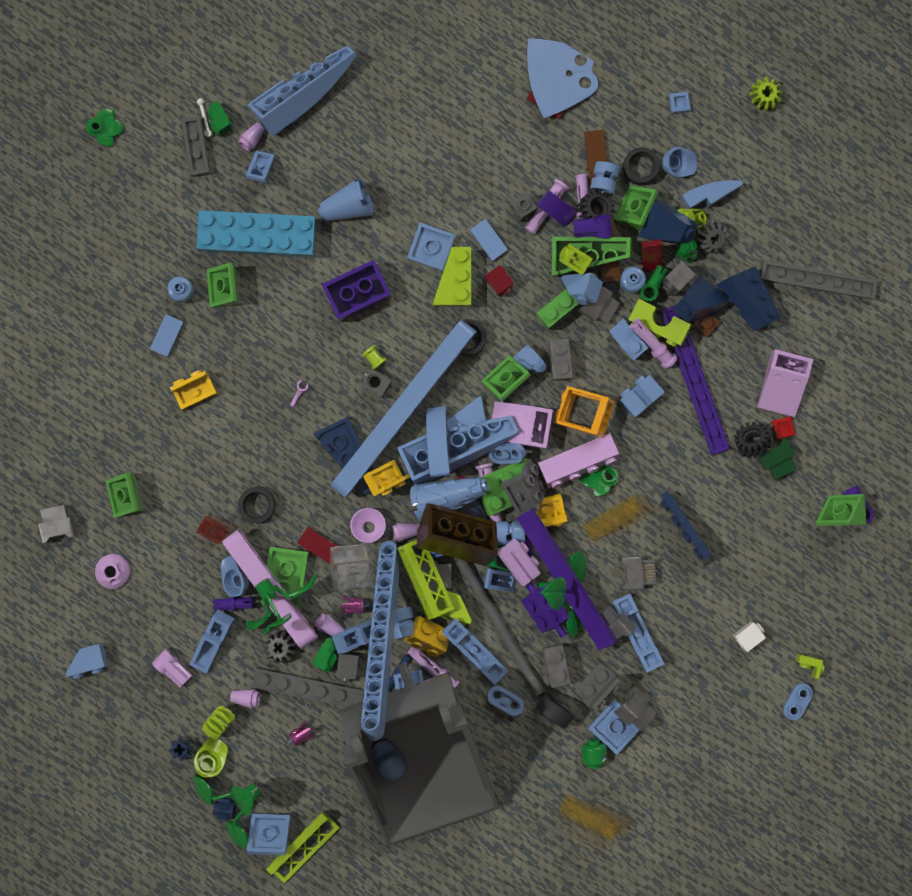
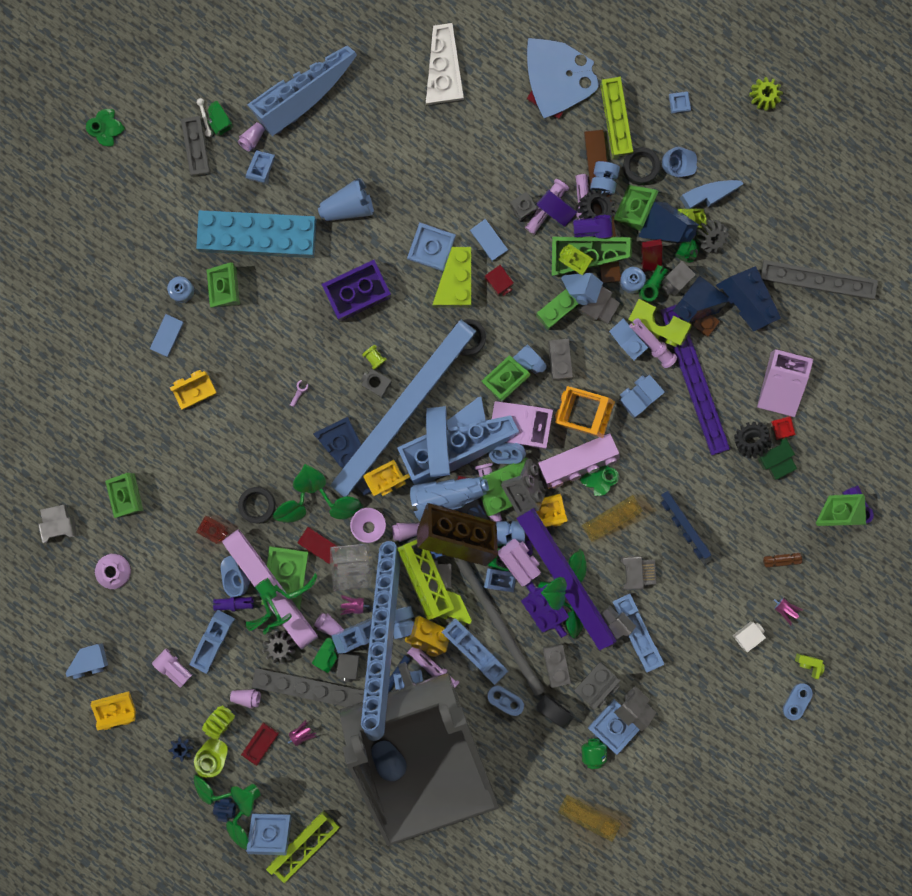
none -> yellow bracket [91,691,136,730]
none -> dark red tile [241,722,279,766]
none -> green plant [273,464,363,523]
none -> white wing [426,23,464,105]
none -> lime fence [600,77,633,160]
none -> reddish brown axle [763,553,802,568]
none -> flat silver piece [774,597,803,625]

